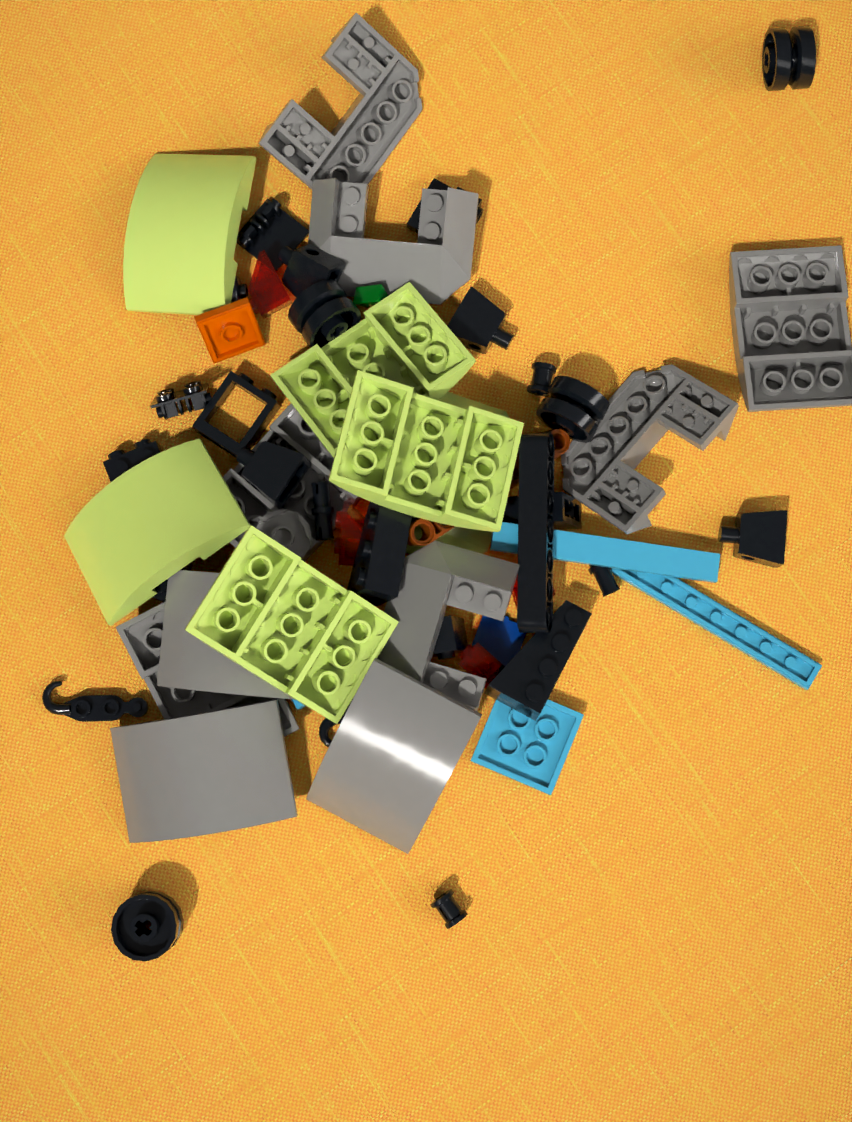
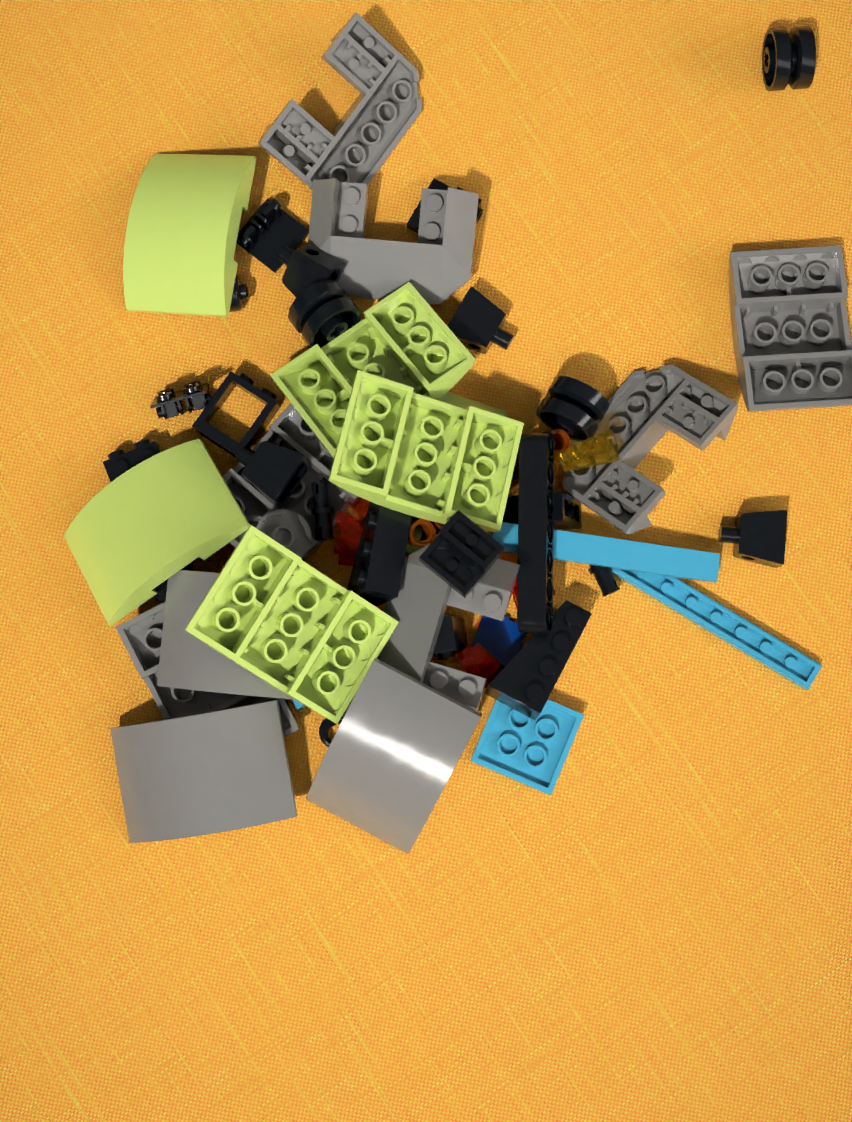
black piece [42,681,149,722] -> none
black wheel [111,891,184,962] -> none
orange tile [194,297,266,364] -> none
clear red slope [248,250,292,319] -> none
green slope [353,284,389,308] -> none
black bush [430,889,468,929] -> none
black bush [527,362,557,397] -> none
none -> black slope [419,510,505,598]
none -> clear yellow slope [556,429,619,472]

